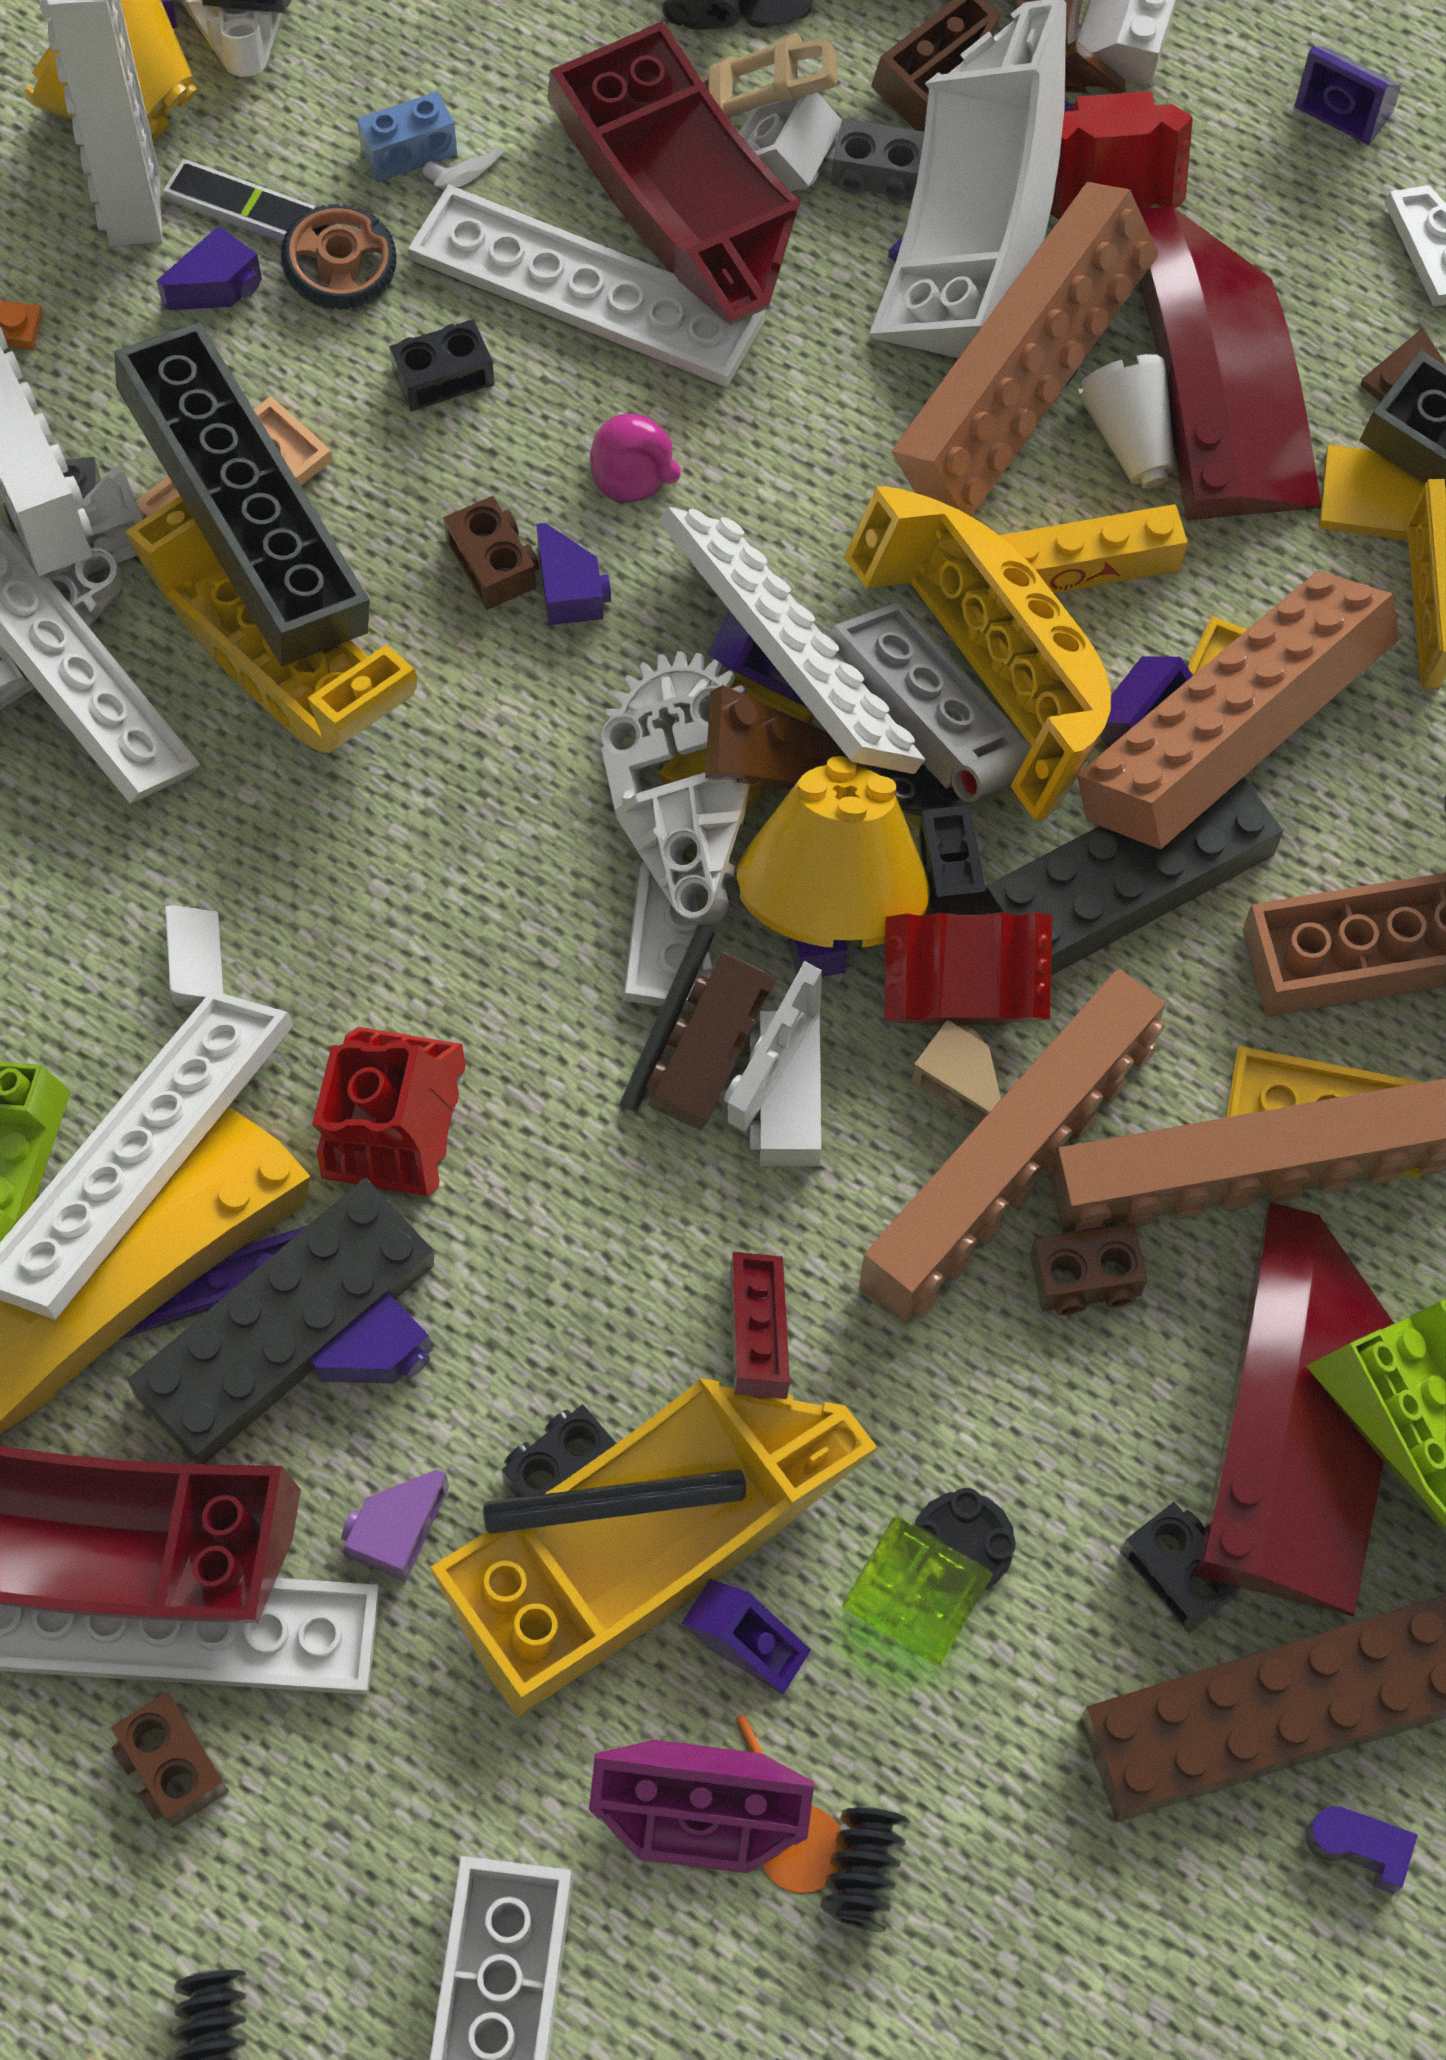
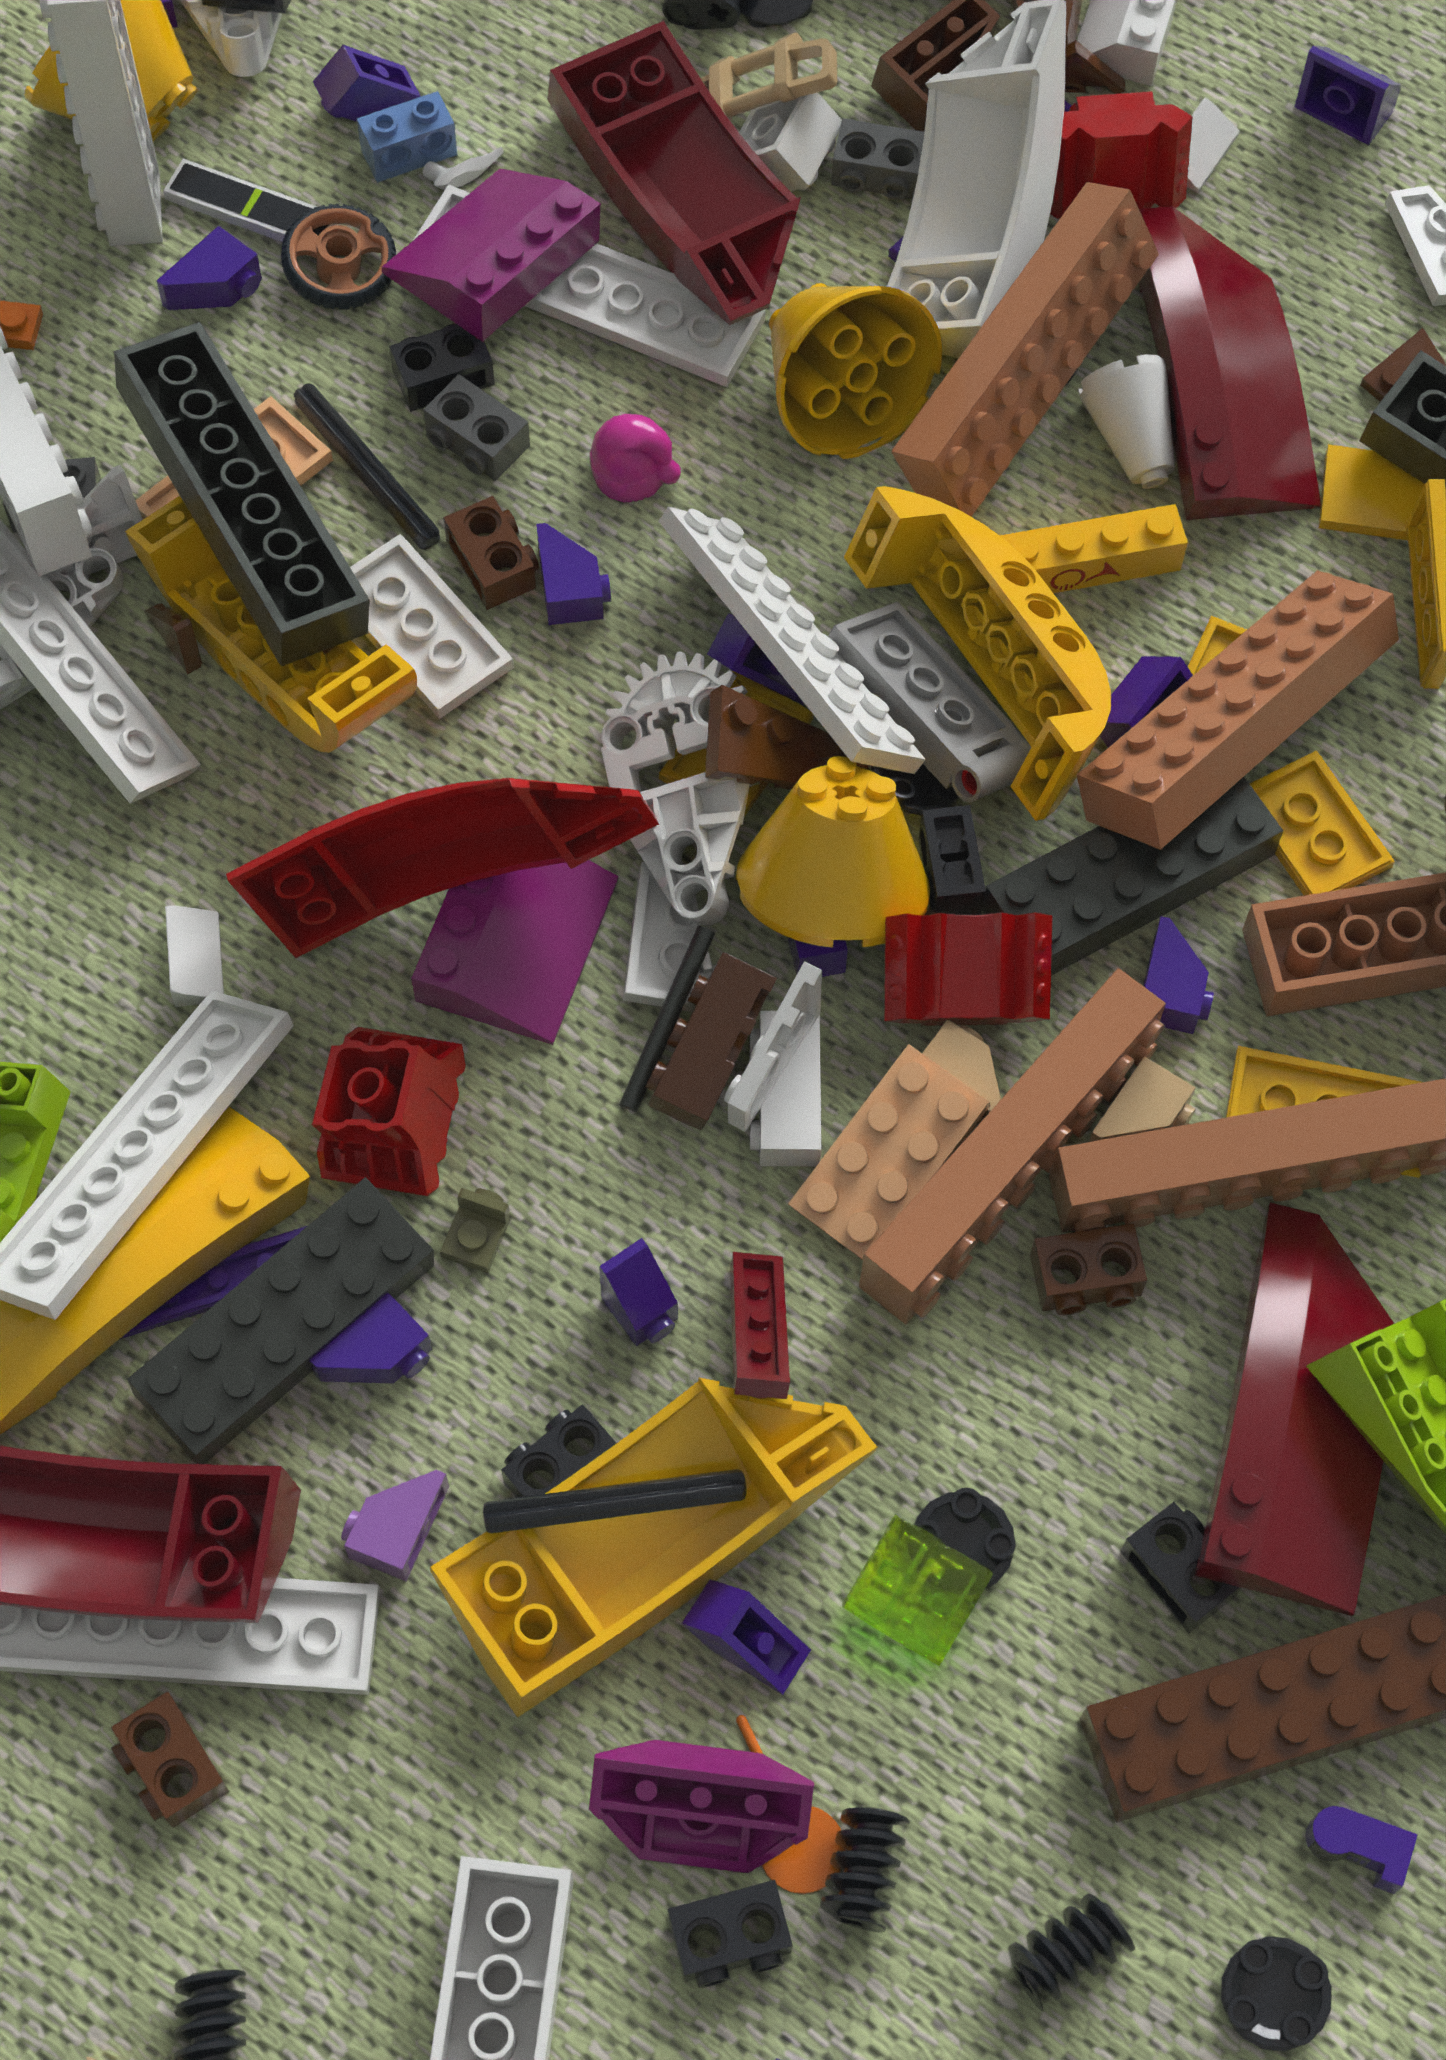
none -> reddish brown tile [145,603,202,675]
none -> red slope [226,778,659,958]
none -> black axle [293,383,440,550]
none -> dark purple slope [312,45,421,122]
none -> white plate [350,534,514,719]
none -> magenta slope [382,168,601,342]
none -> magenta slope [411,860,619,1045]
none -> dark grey brick [423,374,530,481]
none -> olive bracket [440,1188,510,1273]
none -> dark purple slope [599,1238,678,1347]
none -> black brick [668,1880,793,1988]
none -> yellow cone [769,283,942,459]
none -> light nougat plate [788,1044,991,1260]
none -> black piece [1008,1894,1135,2011]
none -> tan slope [1089,1056,1196,1142]
none -> dark purple slope [1143,916,1214,1034]
none -> white slope [1187,98,1240,193]
none -> black dish [1221,1936,1332,2051]
none -> yellow tile [1250,750,1395,896]

